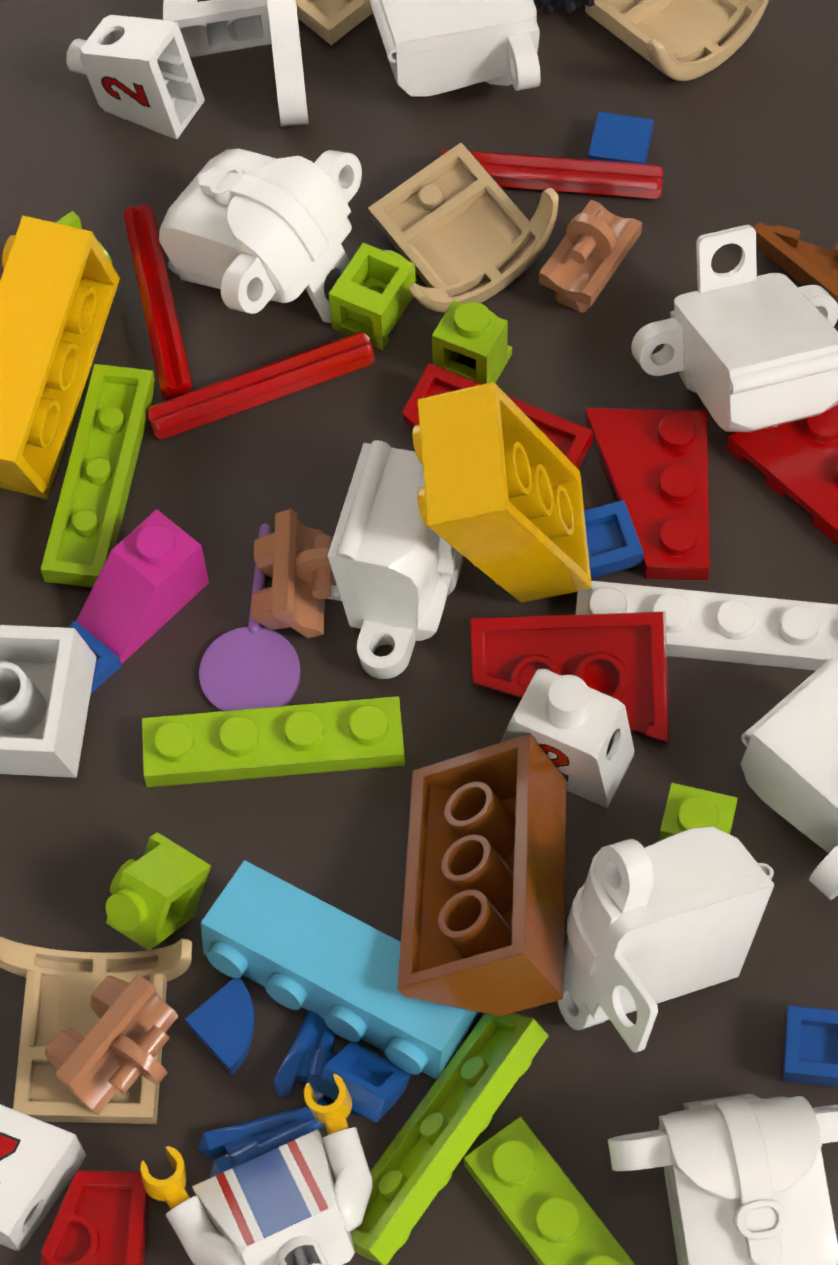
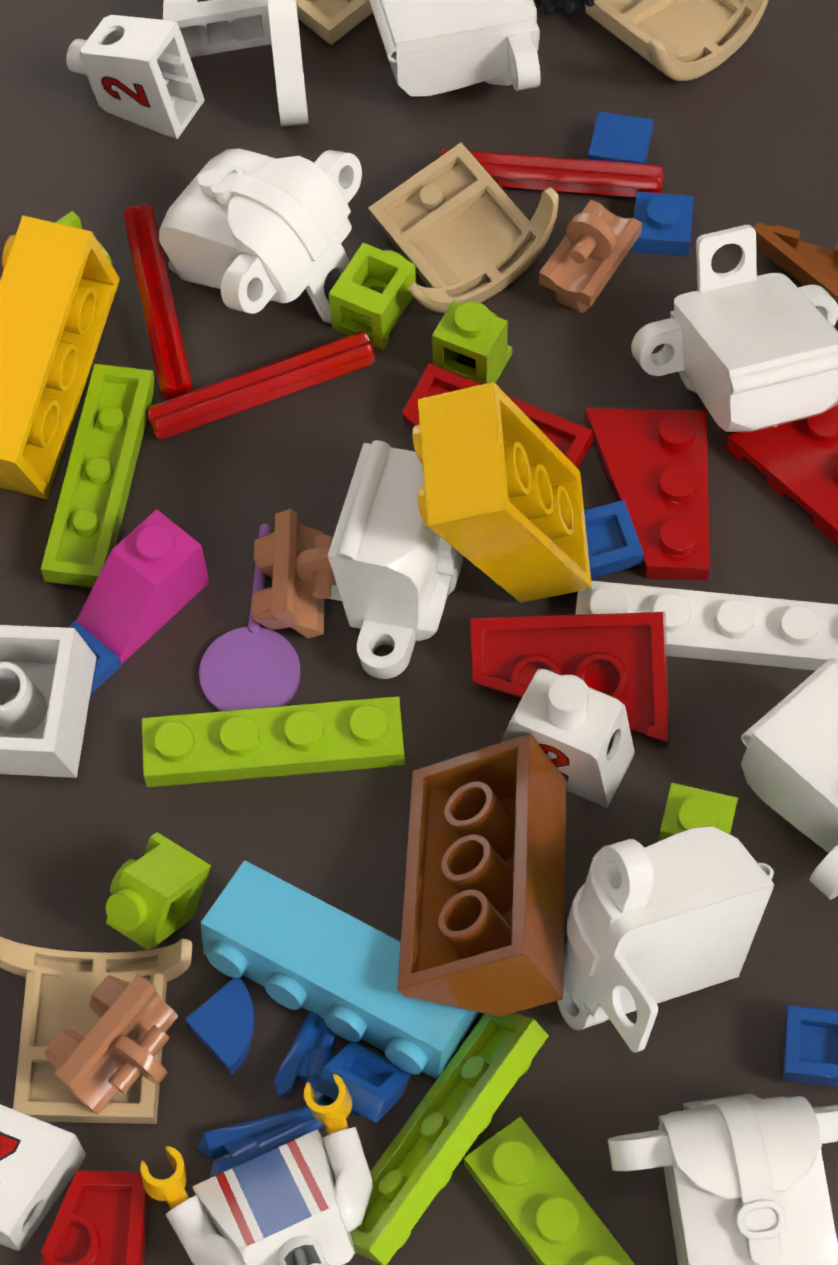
none -> blue plate [631,192,694,256]

